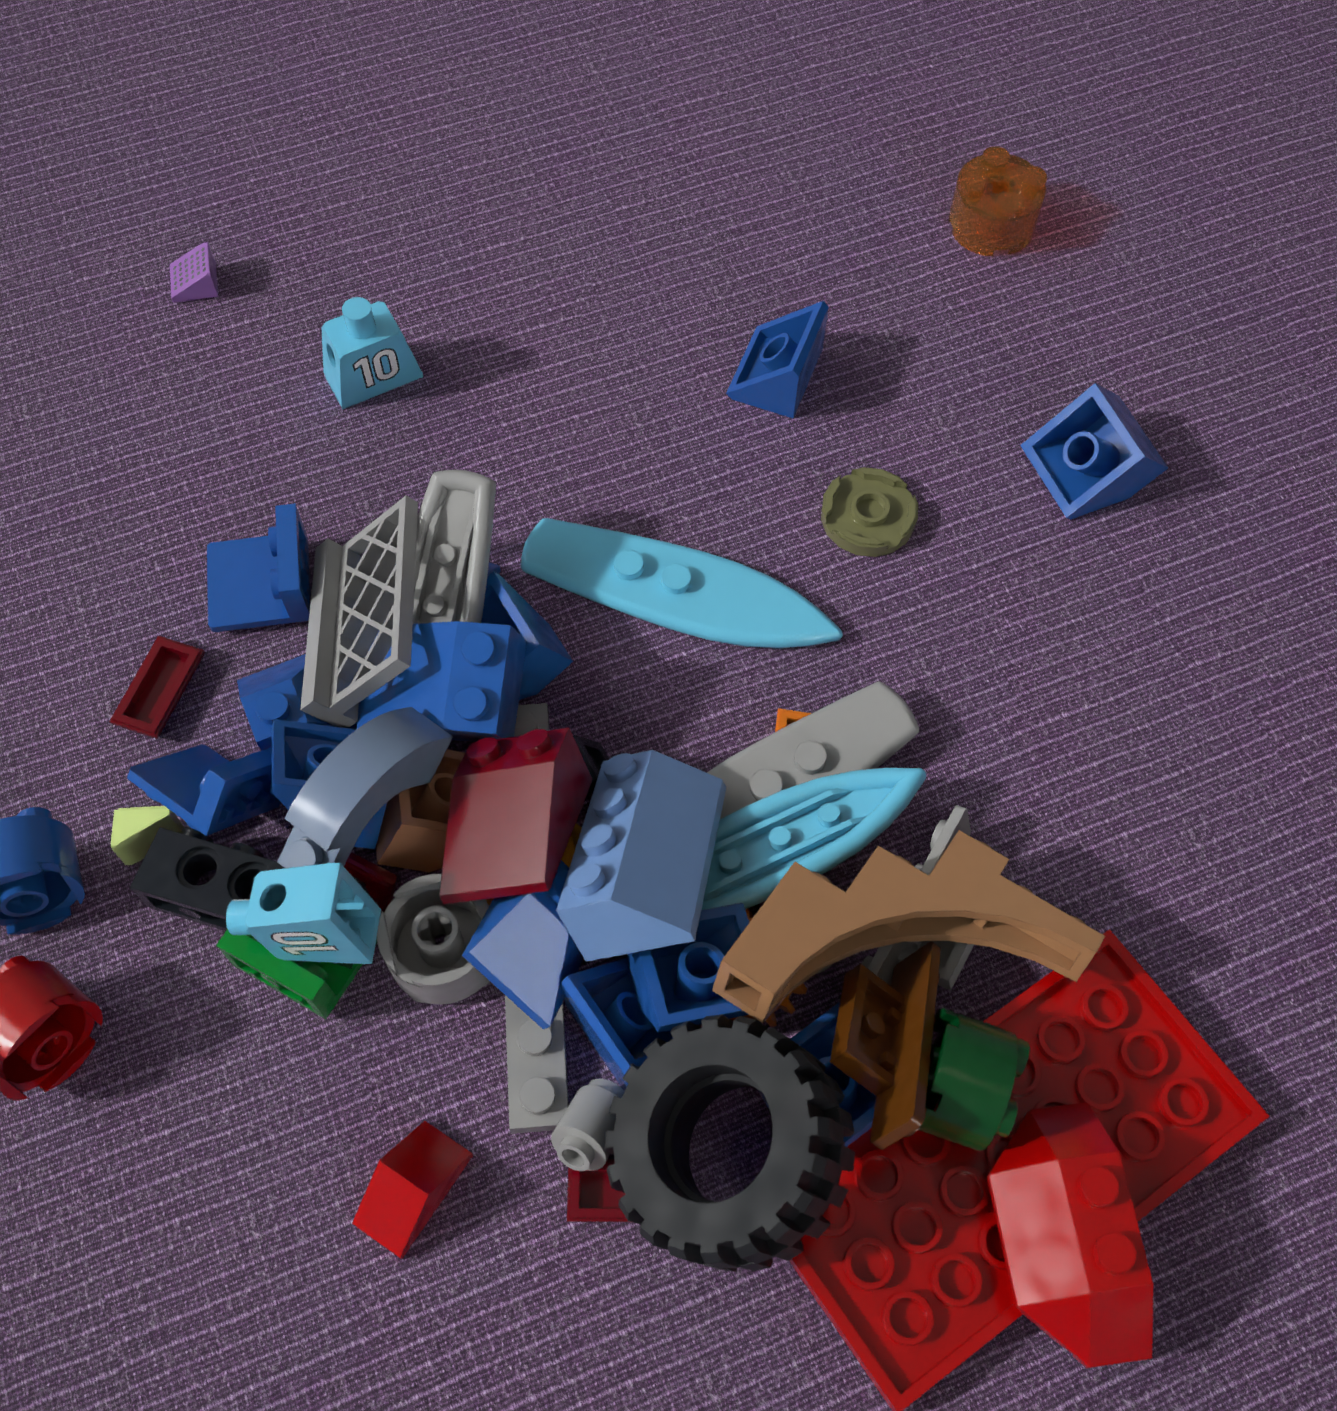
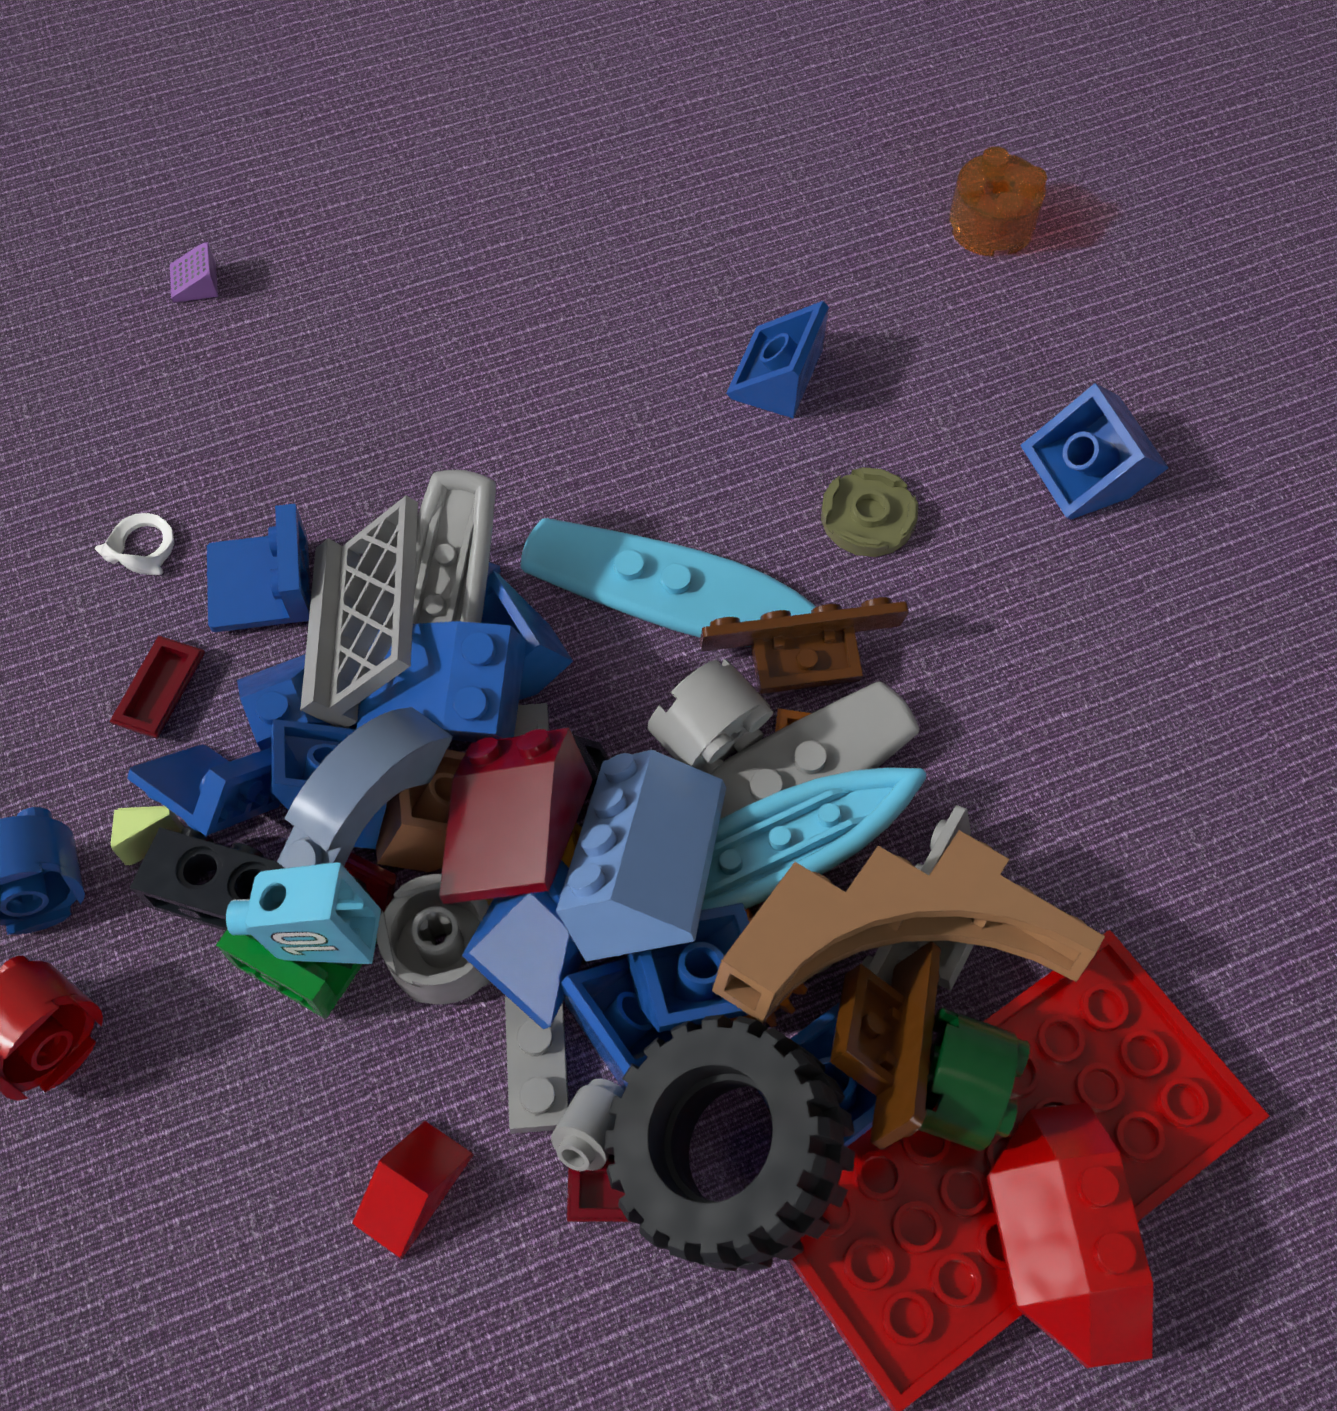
medium azure torso [321,297,423,409] -> none
none -> white piece [95,513,174,575]
none -> light grey brick [648,659,773,774]
none -> reddish brown bracket [700,597,909,694]

